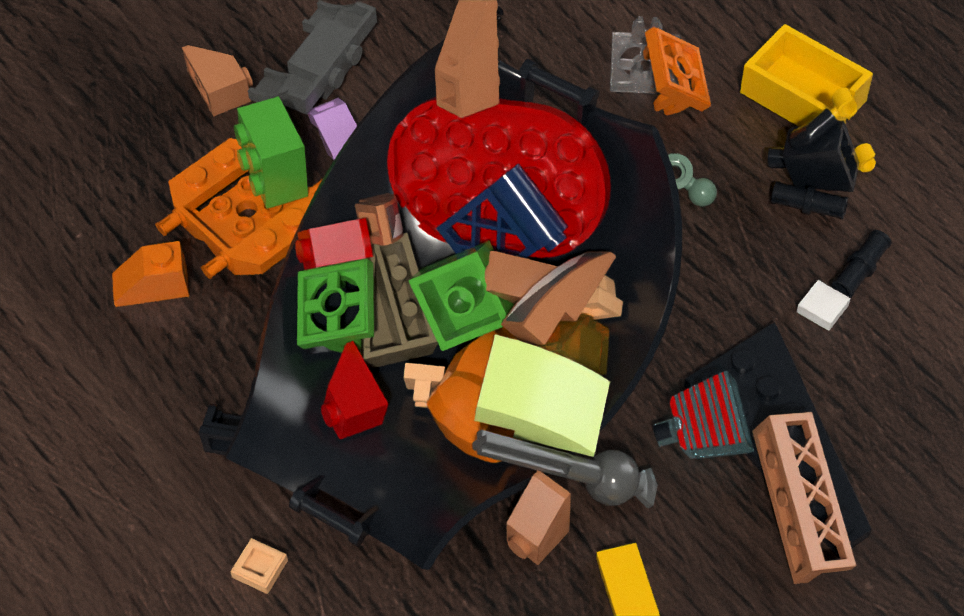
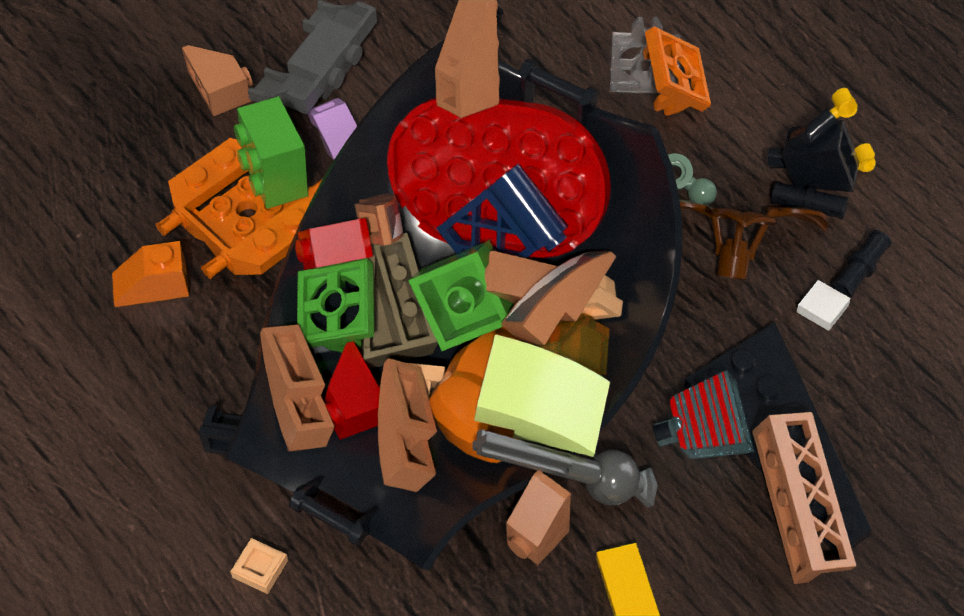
yellow piece [740,24,873,126] -> none
none -> nougat slope [260,325,335,452]
none -> nougat slope [378,358,437,492]
none -> reddish brown plant [679,199,828,280]

